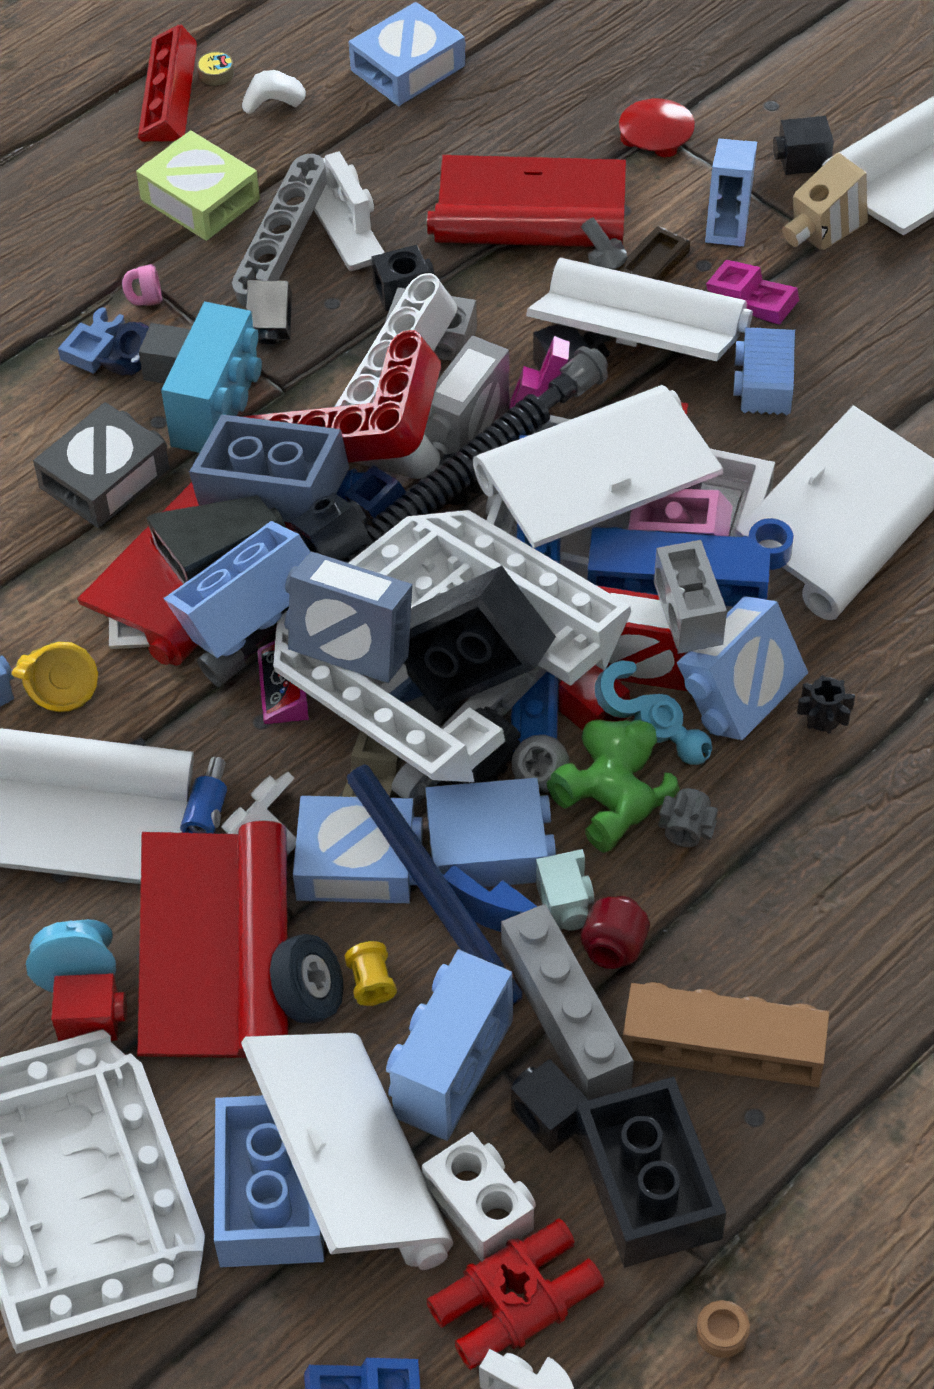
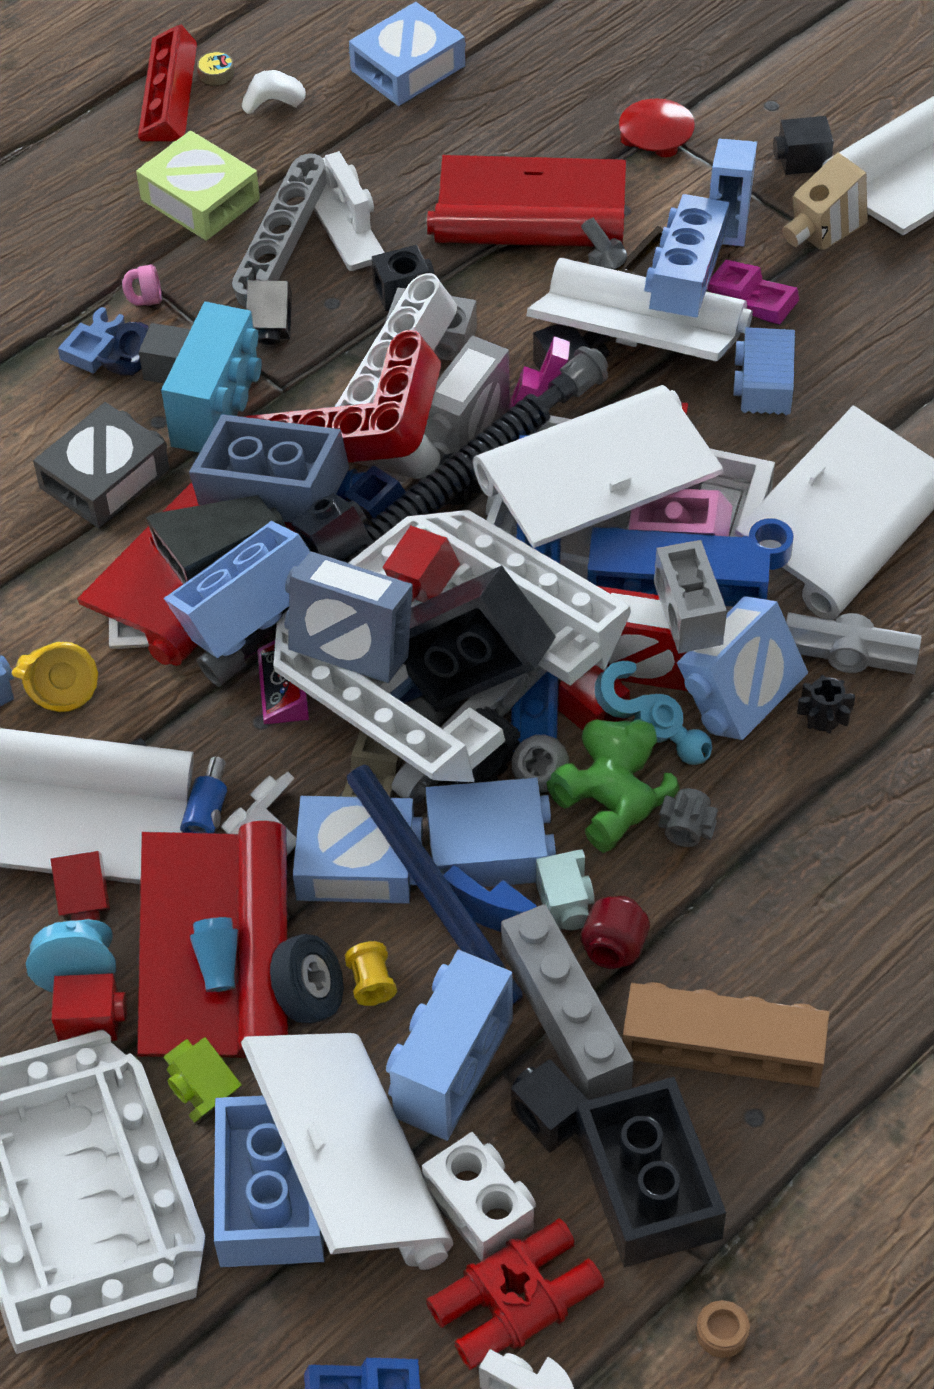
none -> red brick [50,851,110,921]
none -> lime brick [163,1037,242,1123]
none -> dark azure cone [189,917,238,992]
none -> red brick [382,525,460,602]
none -> medium blue brick [644,194,730,318]
none -> light grey piece [786,612,922,674]

